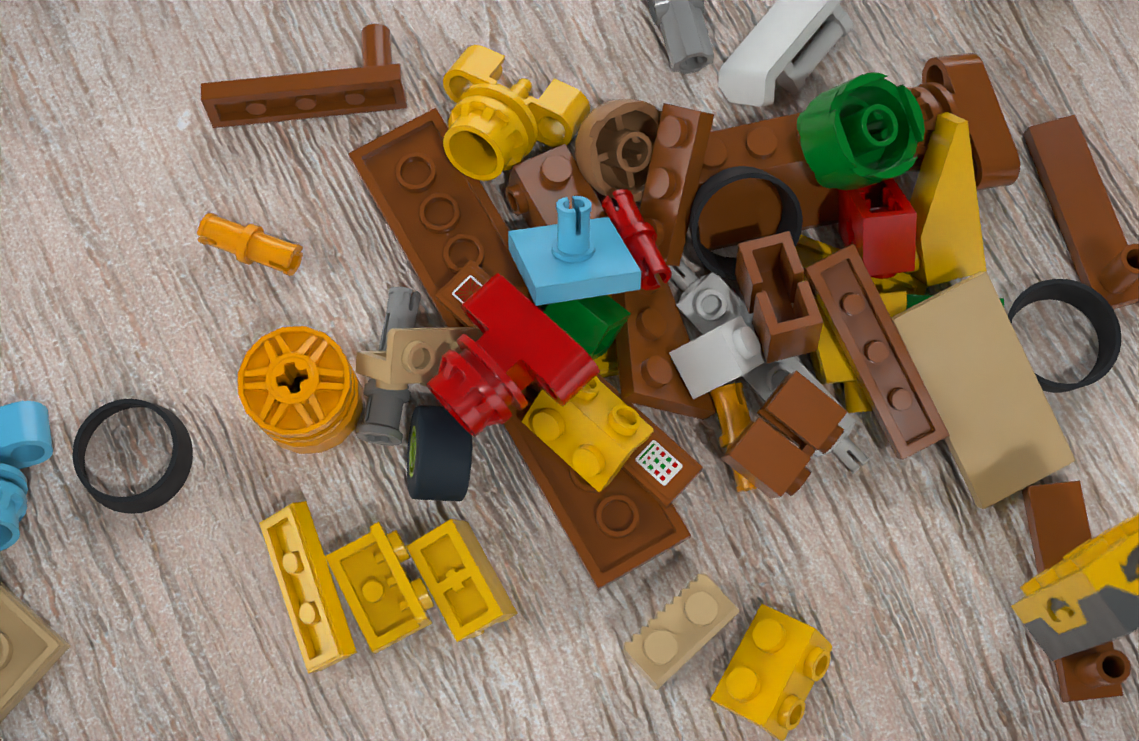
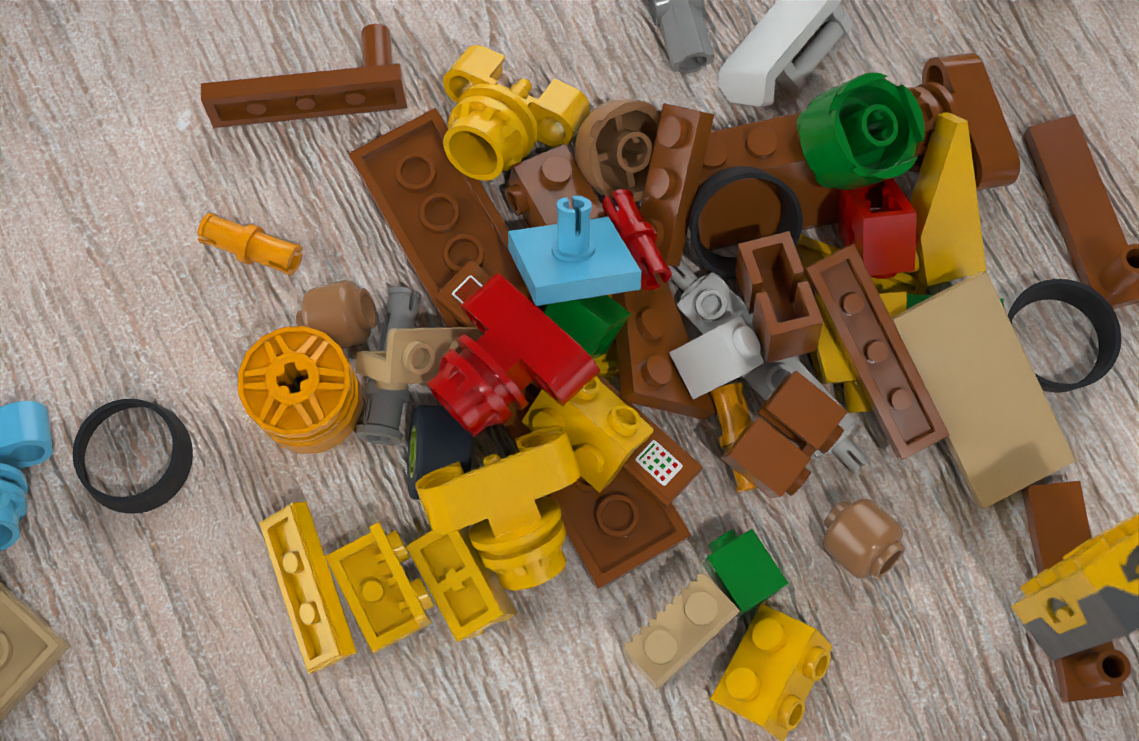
none -> medium nougat head [296,280,377,349]
none -> yellow beam [415,426,581,590]
none -> green brick [703,528,789,618]
none -> medium nougat head [823,499,905,579]

